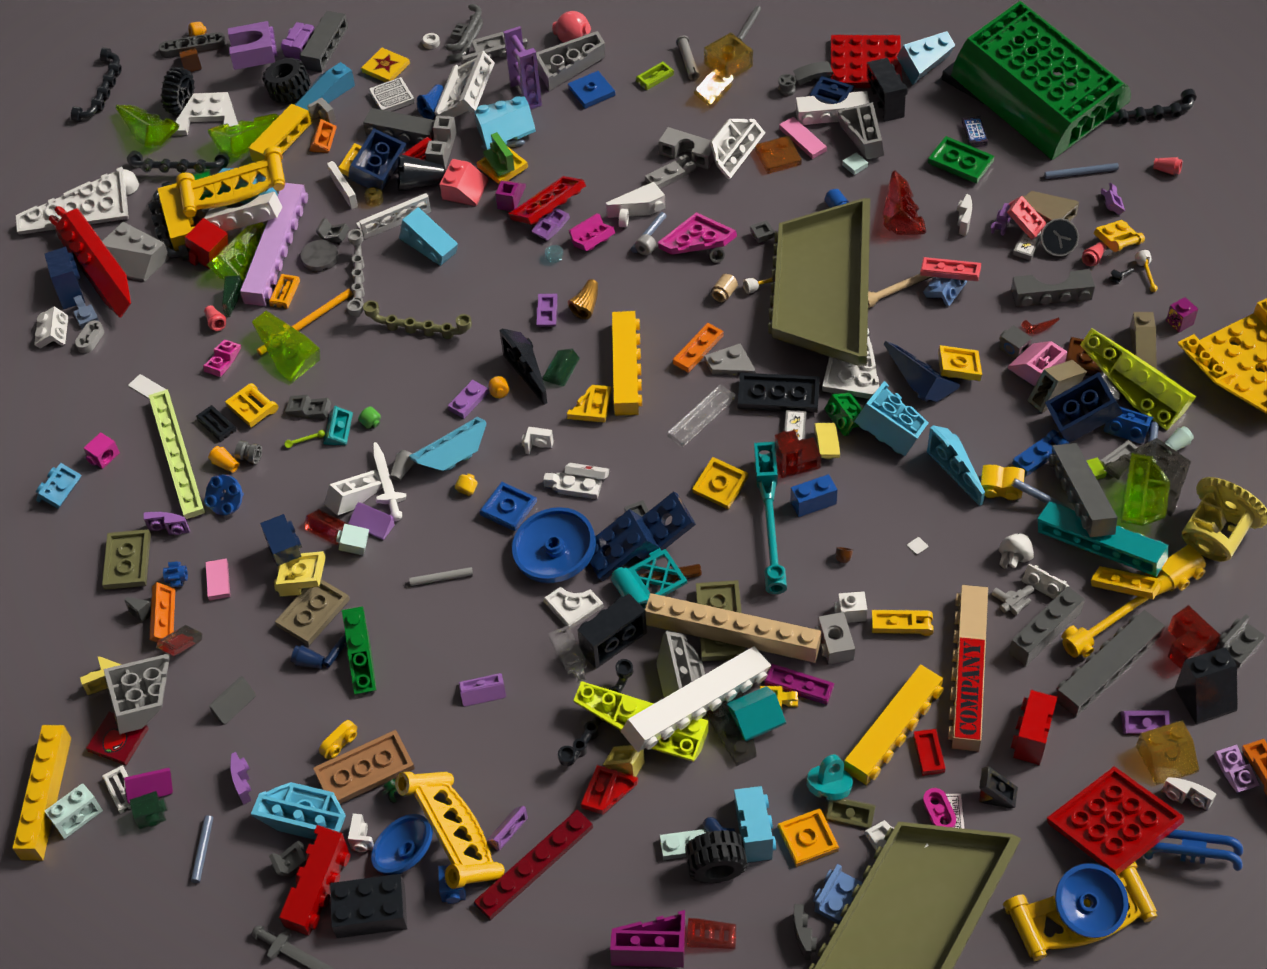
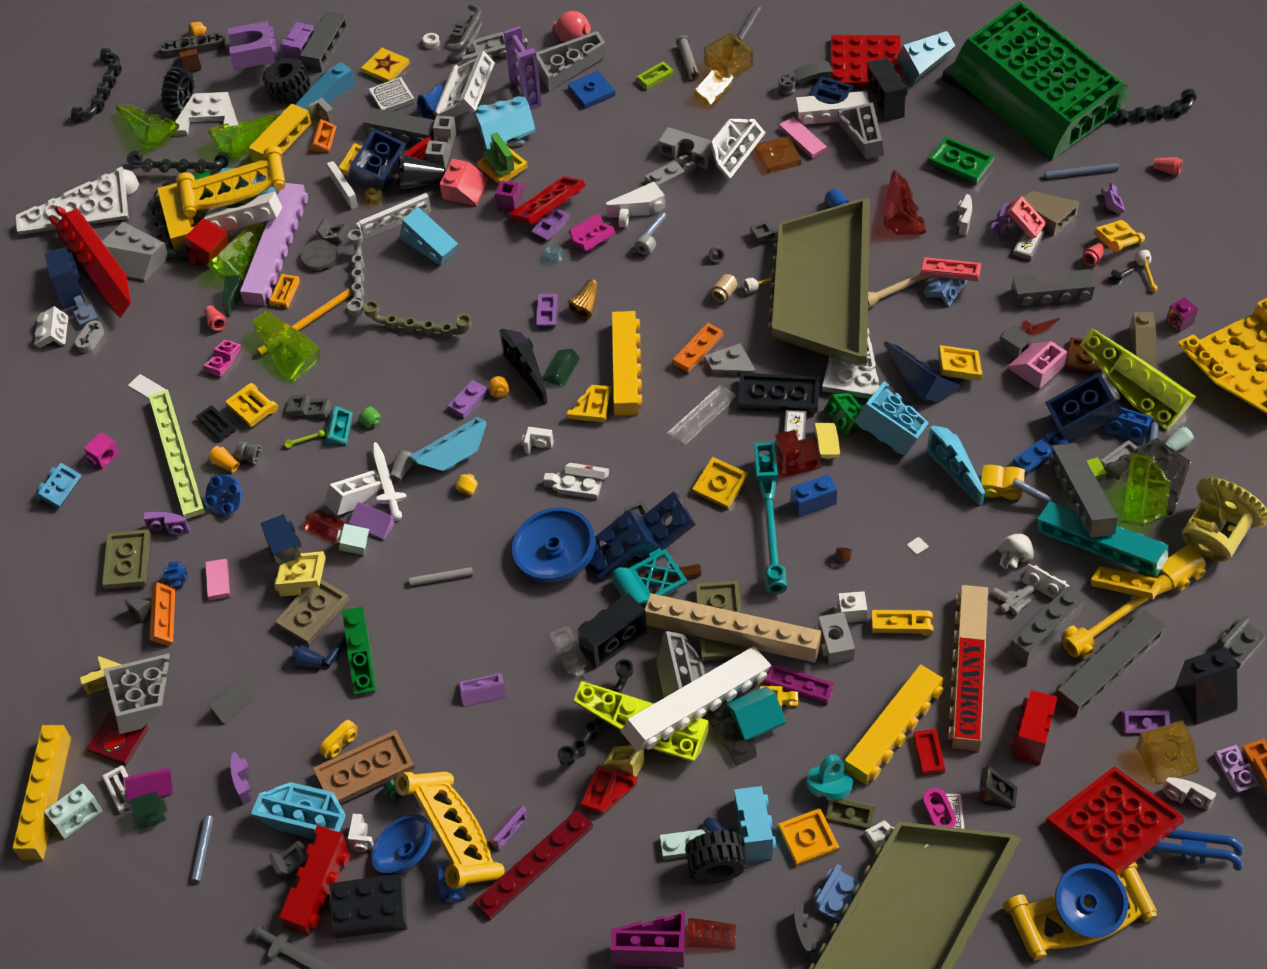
clear smoke tile [157,625,202,656] -> none
blue plate [480,482,537,531] -> none
white tile [544,587,604,630] -> none
dark pink plate [657,212,737,254] -> none
light aqua tile [842,152,868,175] -> none
tile [962,116,988,147] -> none
dark tan slope [1027,360,1087,412] -> none
black tile [1040,218,1079,257] -> none
clear red brick [1168,605,1220,669] -> none

